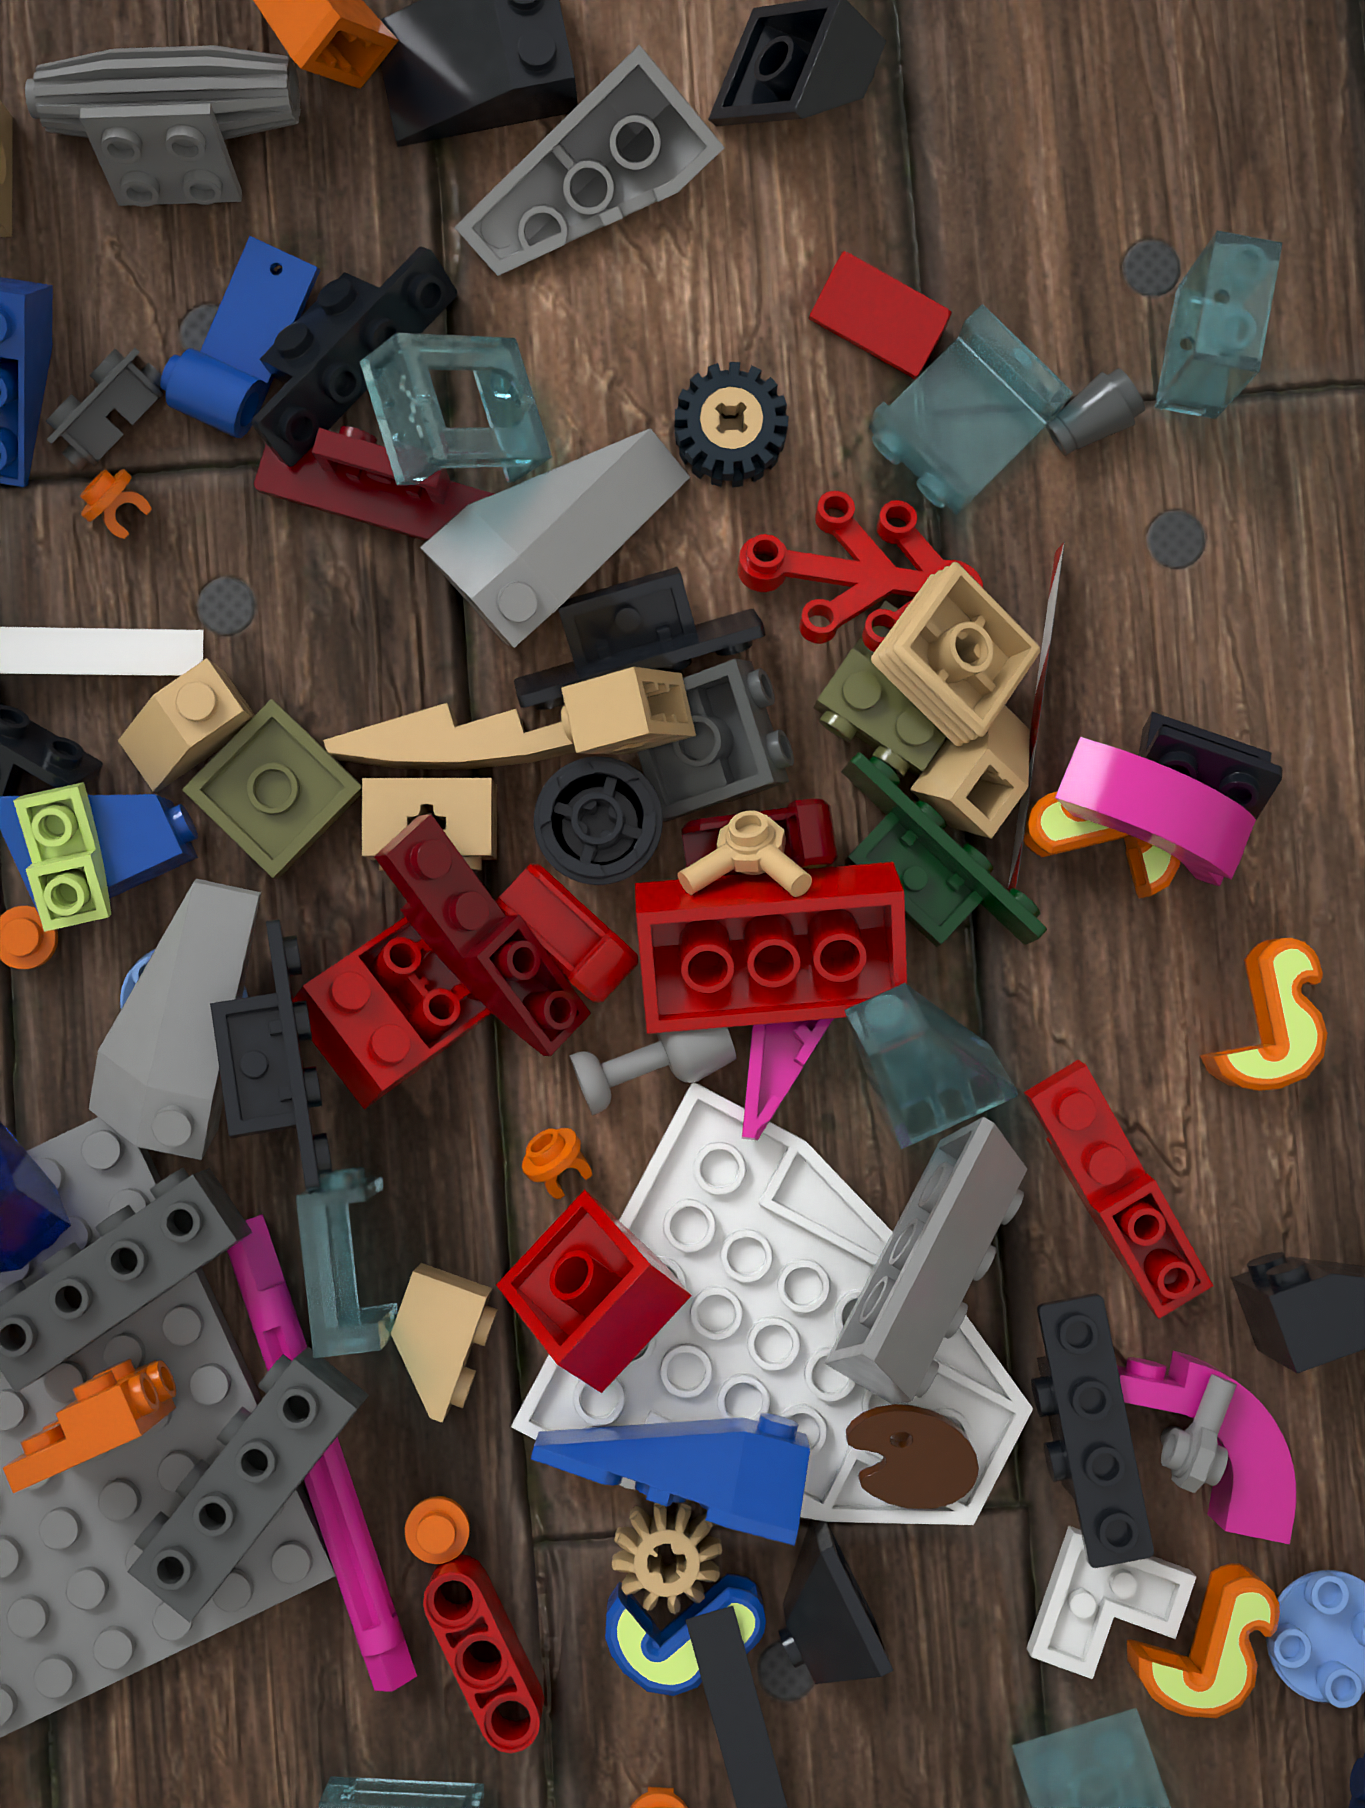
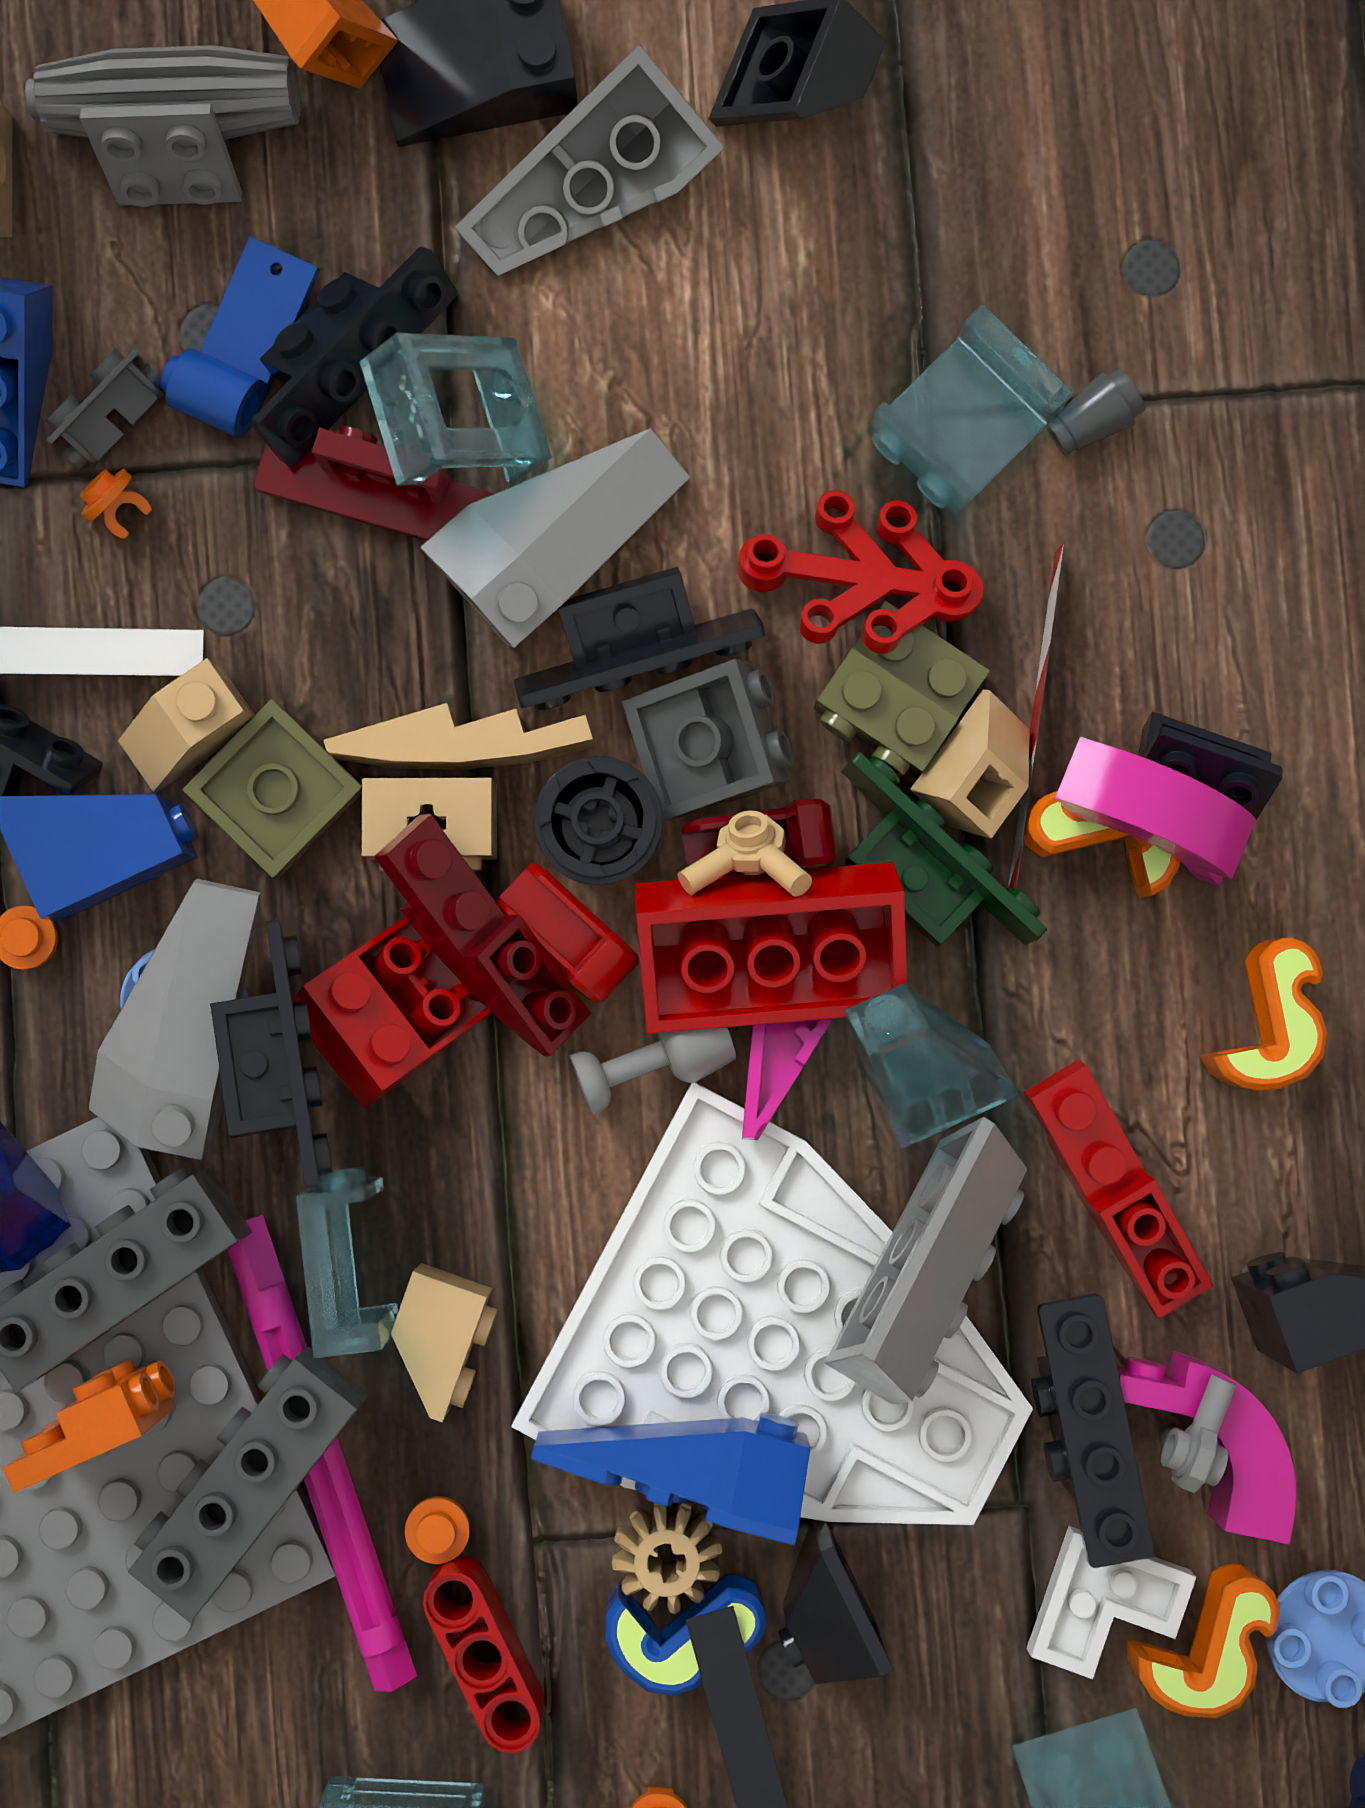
yellowish green slope [13,782,111,932] -> none
red slope [496,1189,692,1393] -> none
orange plate [522,1128,592,1200] -> none
tan brick [561,667,696,755] -> none
black wheel [674,362,789,488] -> none
red slope [809,251,952,380] -> none
reddish brown piece [846,1404,979,1509] -> none
tan brick [871,562,1041,746] -> none
clear light blue window [1155,230,1282,419] -> none

